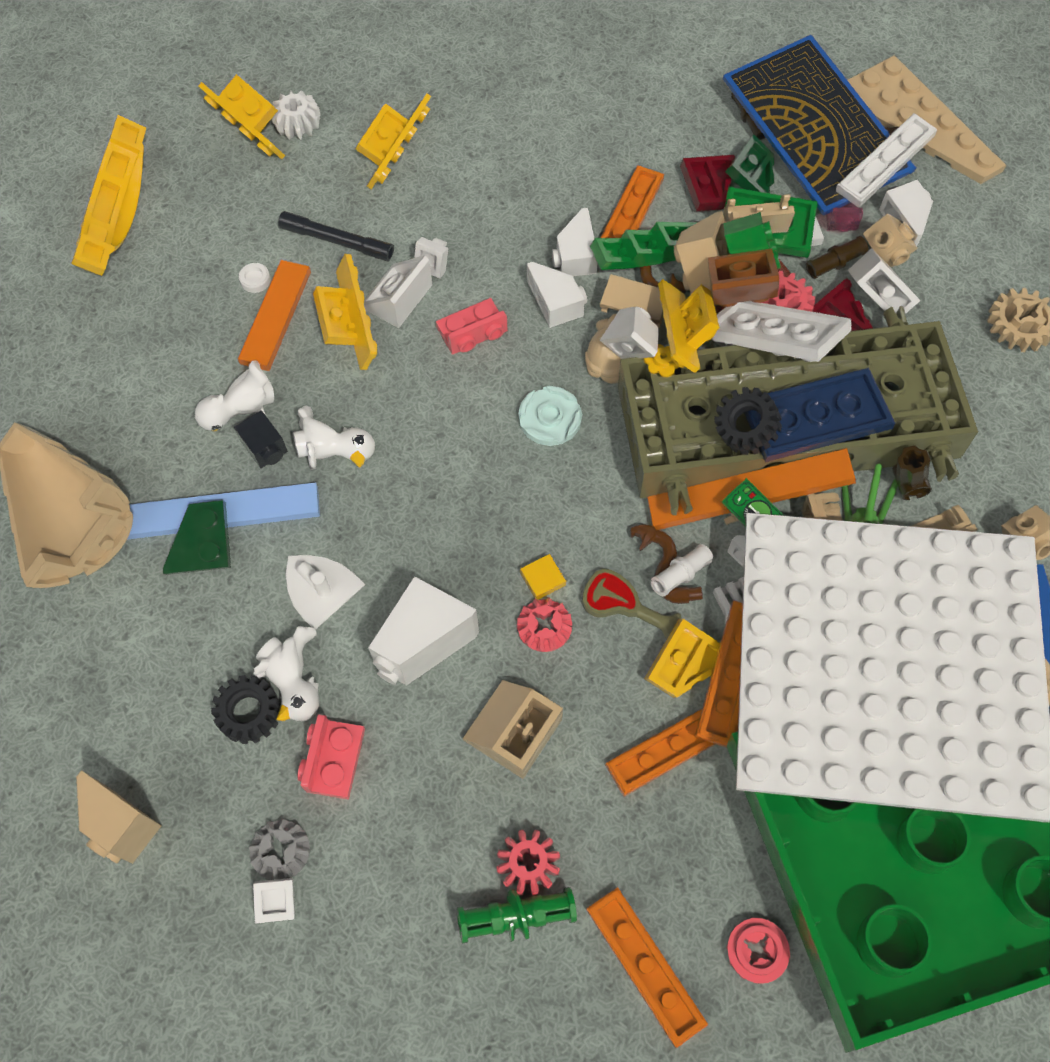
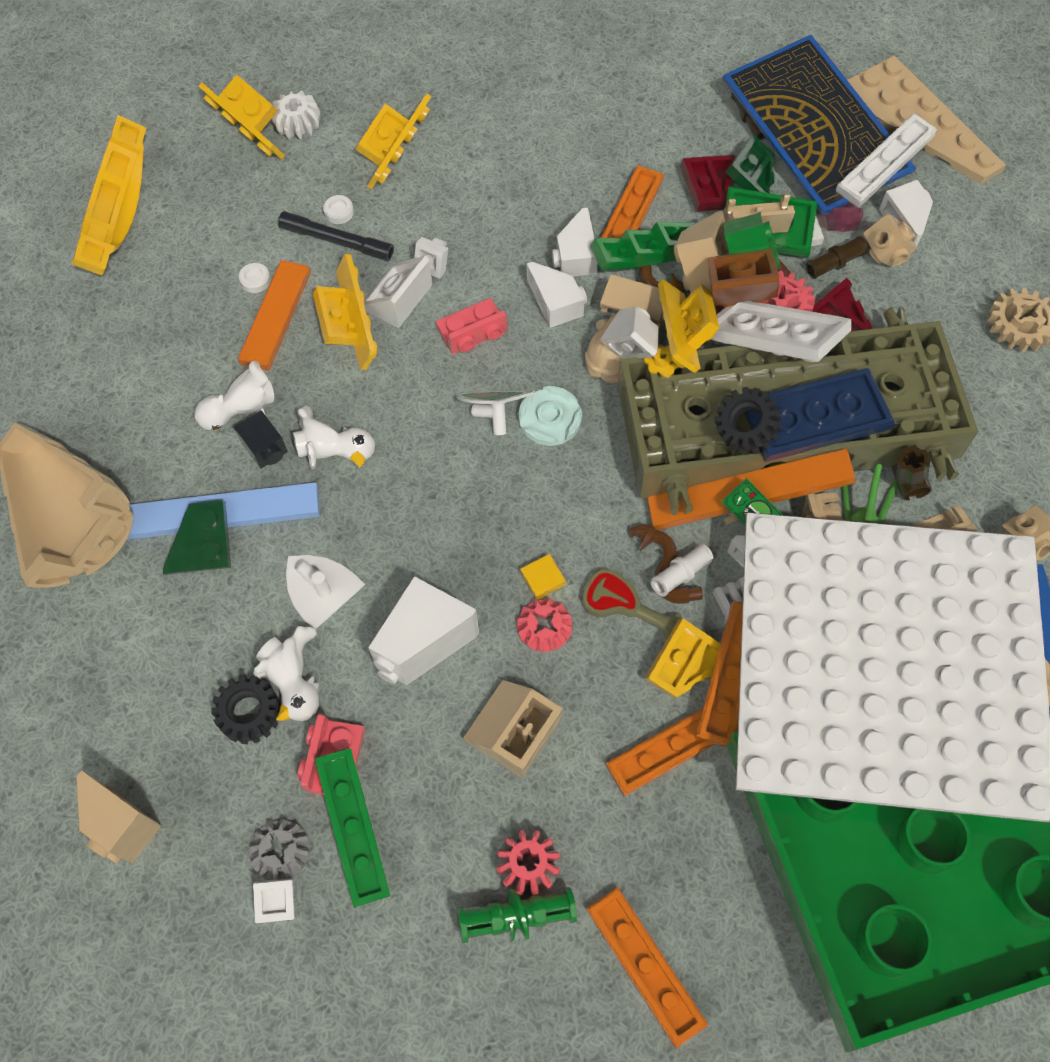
coral gear [726,918,790,984] -> none
white slope [848,248,920,314] -> none
none -> green plate [314,748,391,908]
none -> white tile [323,195,354,224]
none -> white shield [456,391,534,435]

